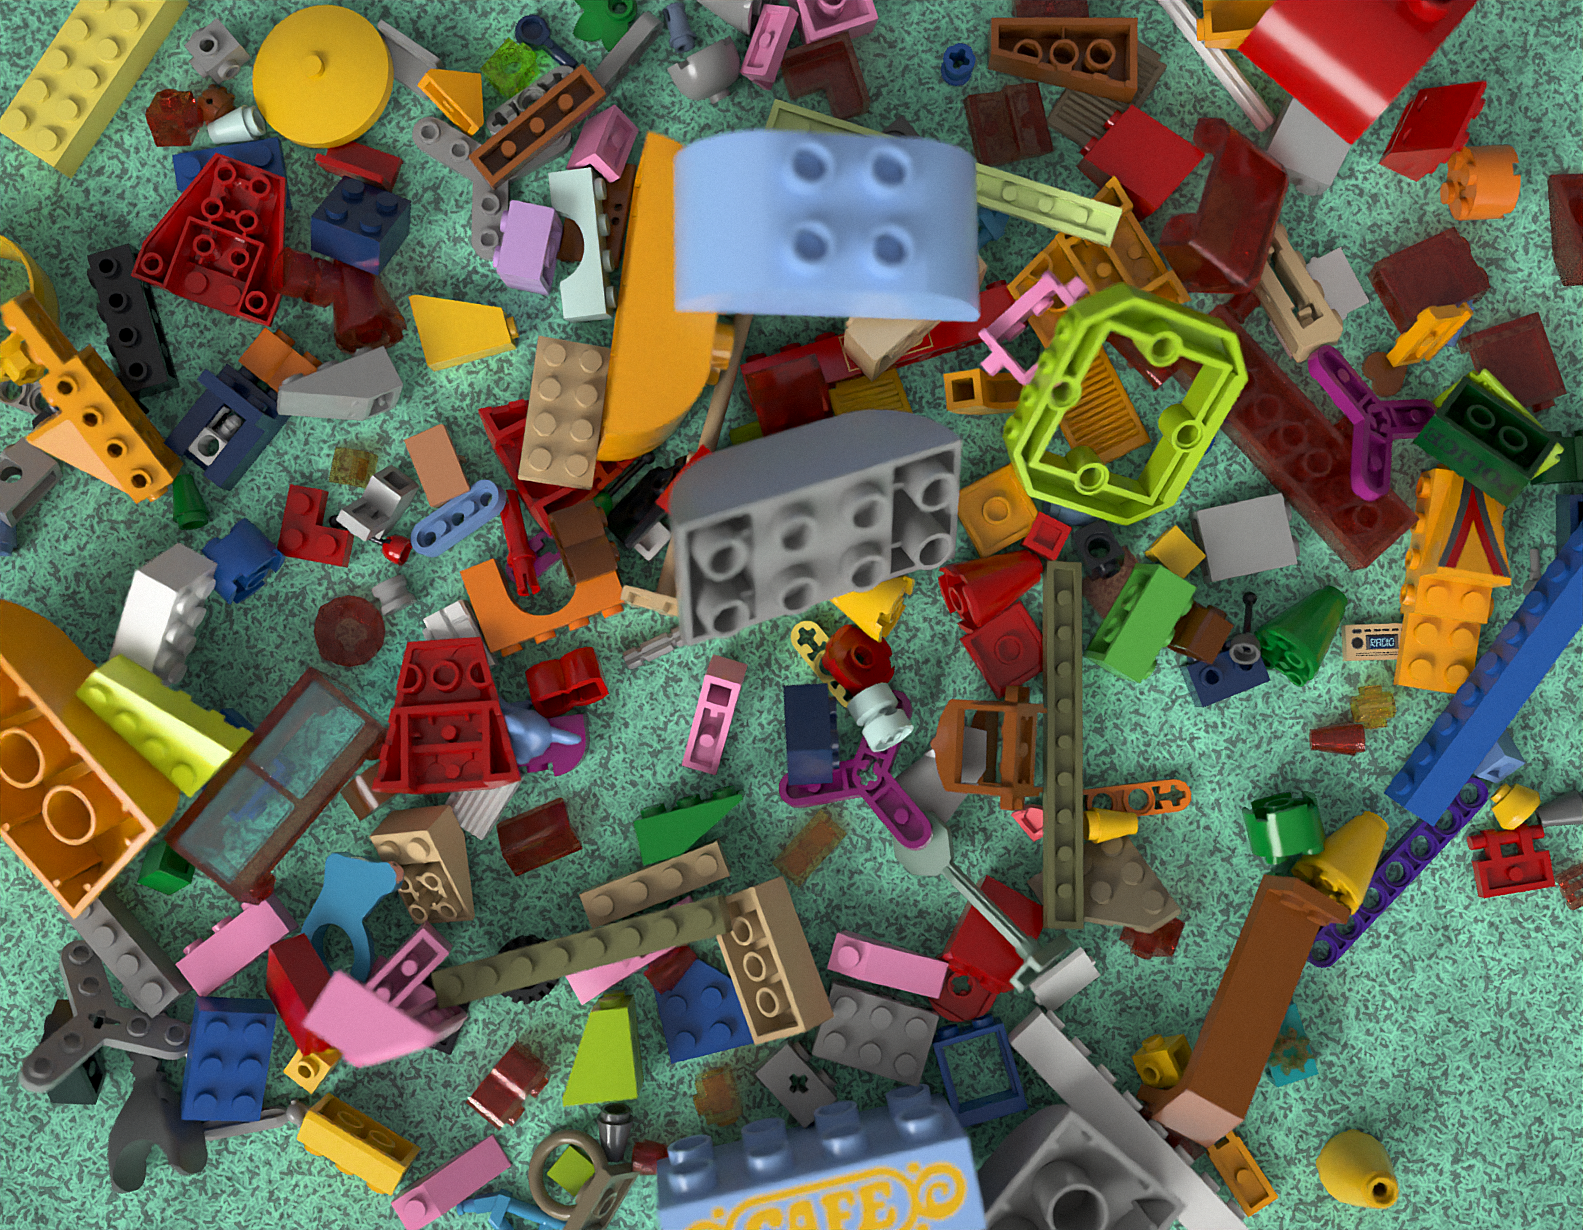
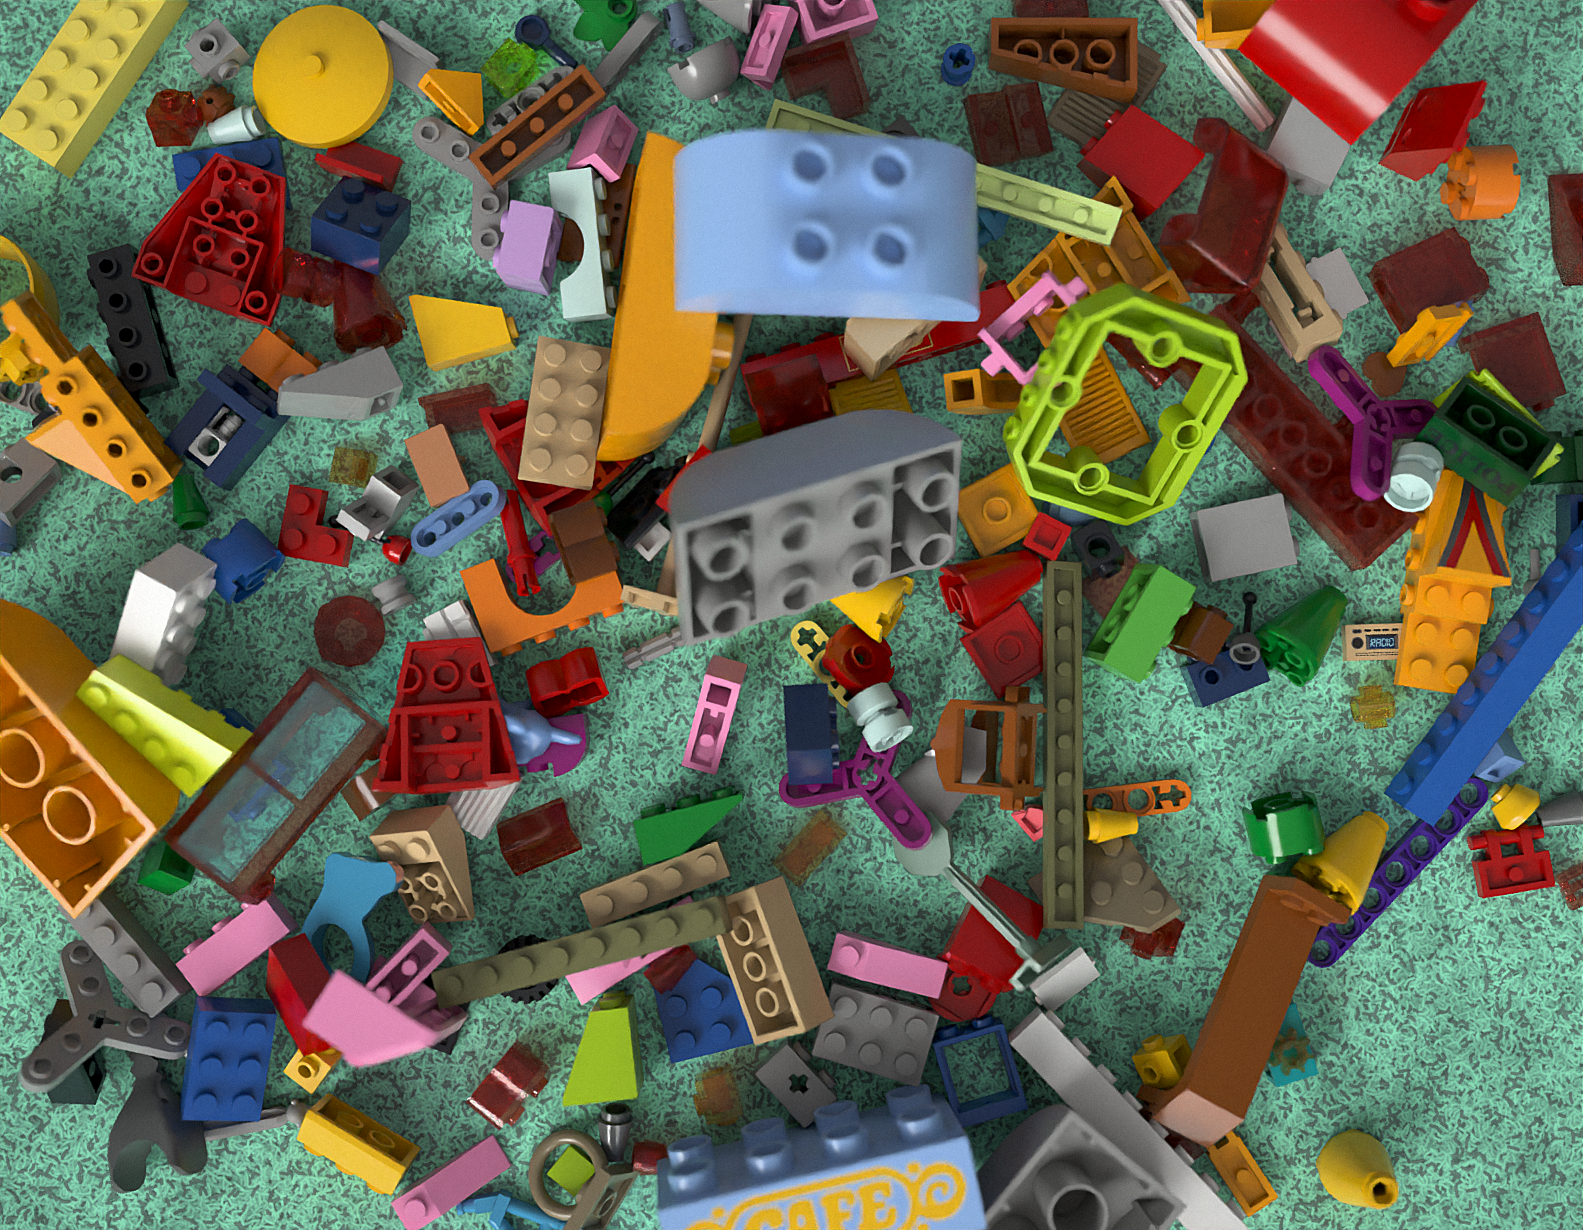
yellow panel [1143,525,1206,579] -> none
clear red cone [1309,720,1365,756] -> none
none -> clear red panel [418,383,499,435]
none -> light aqua wheel [1384,442,1444,512]

